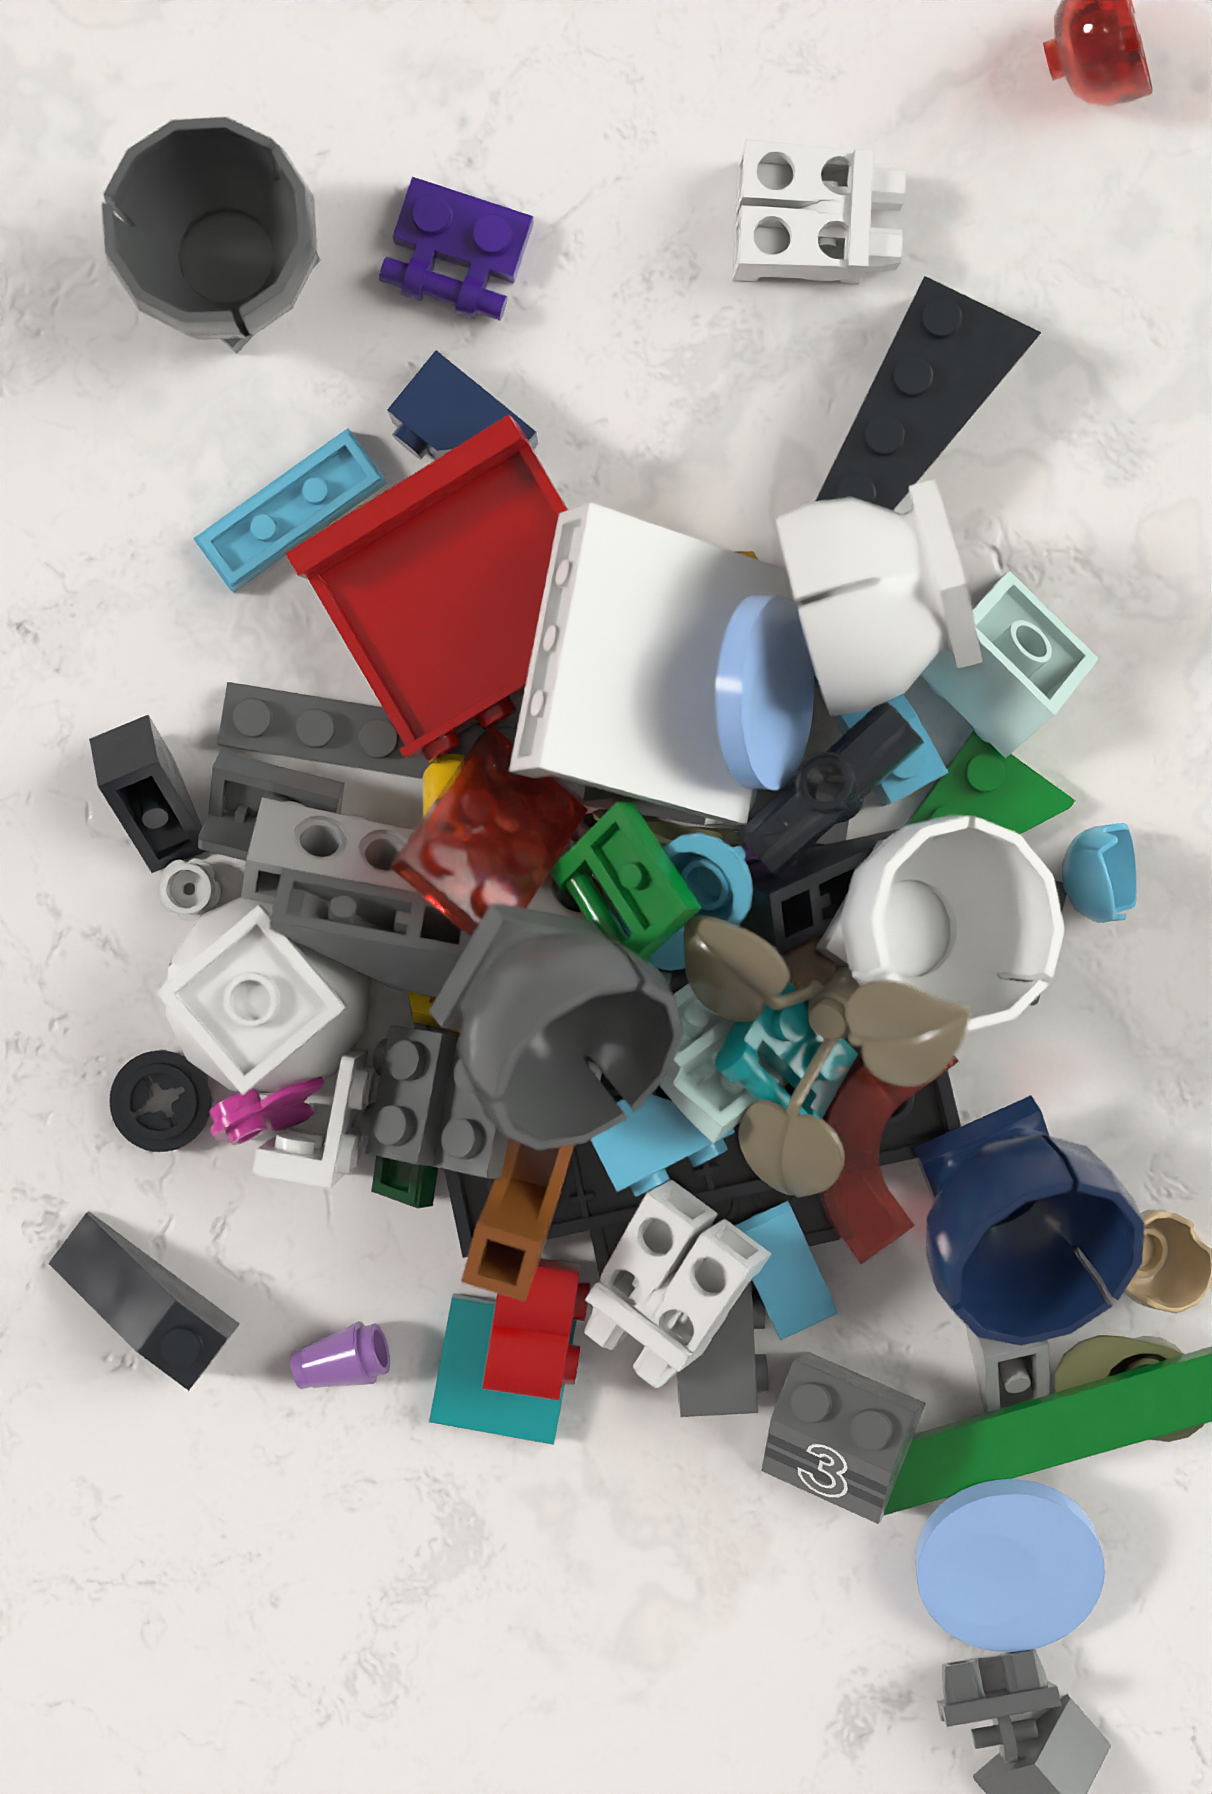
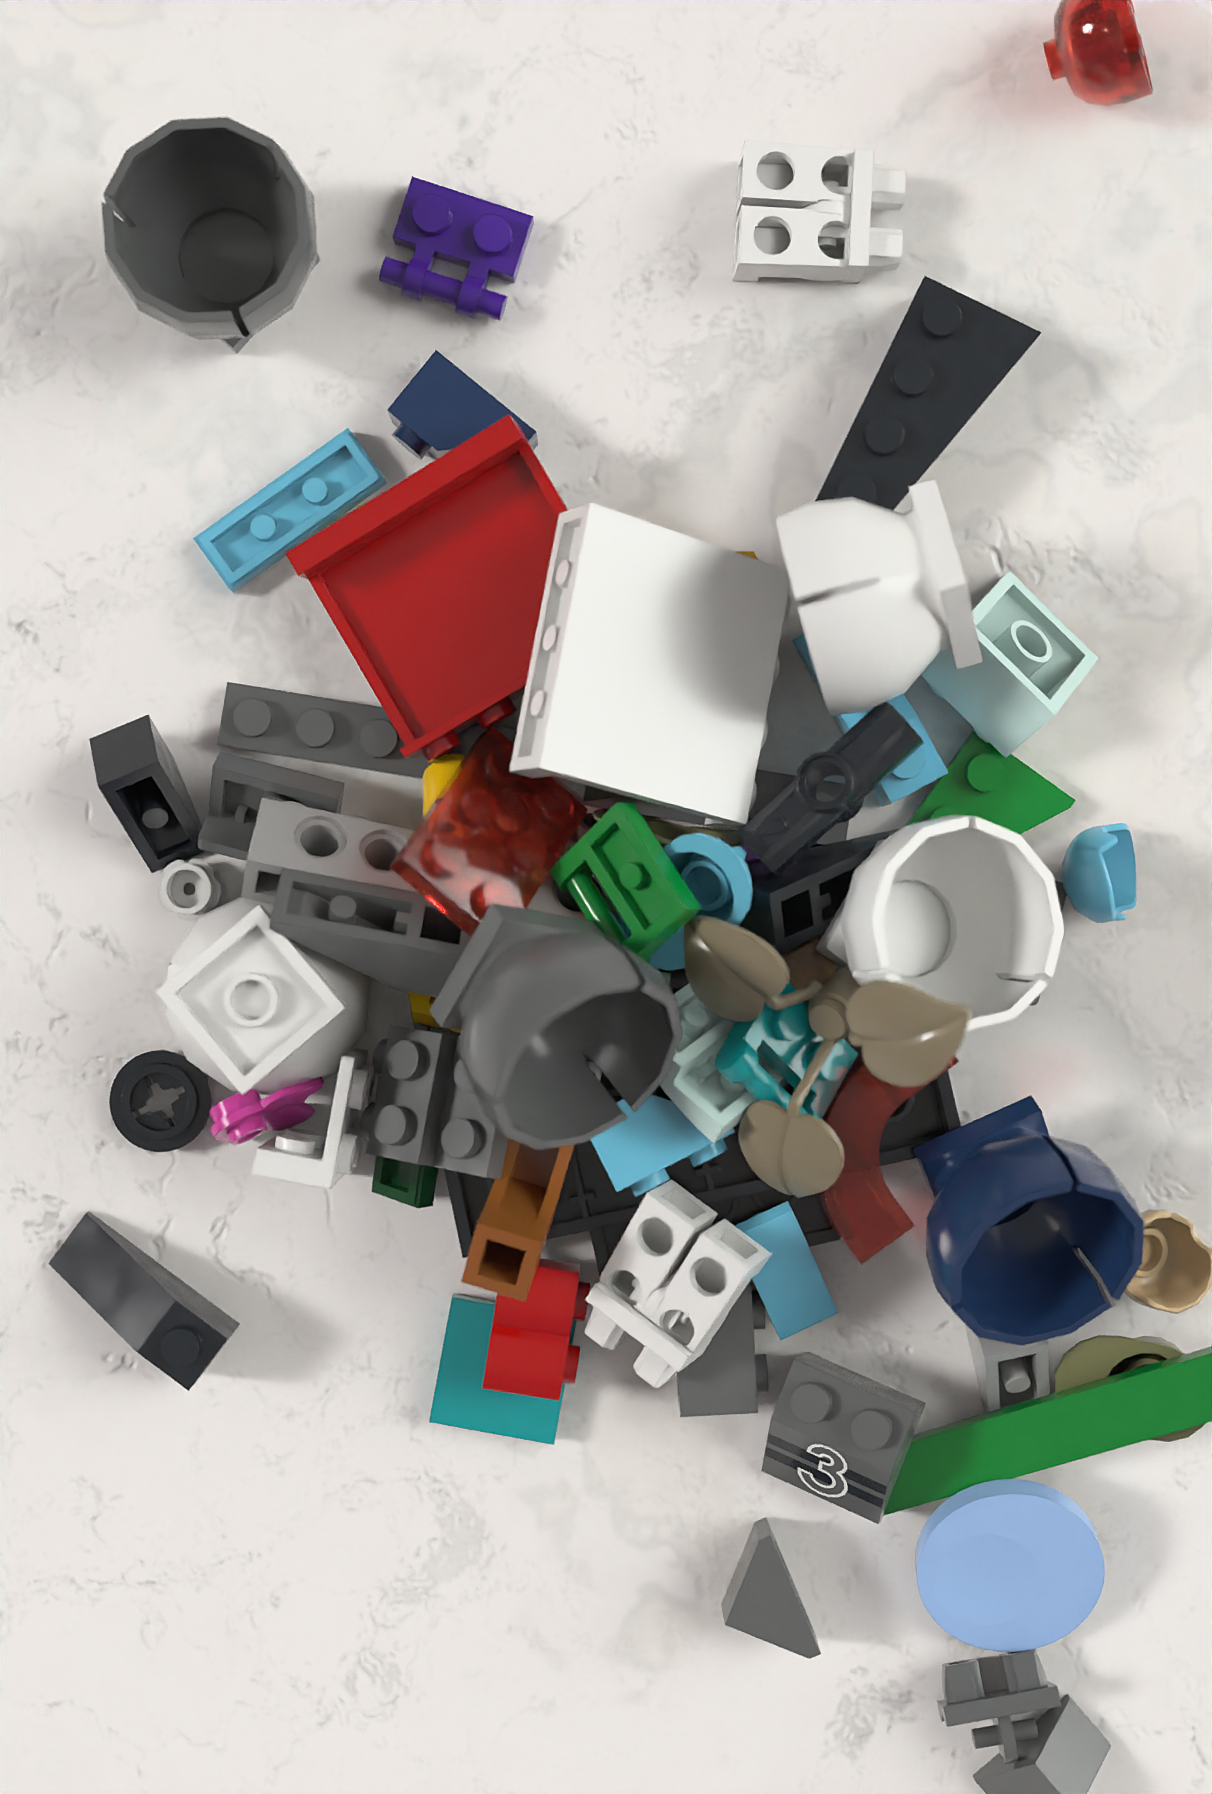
medium lavender cone [290,1321,390,1389] -> none
light blue piece [716,595,814,790] -> none
none -> dark grey slope [721,1517,821,1659]

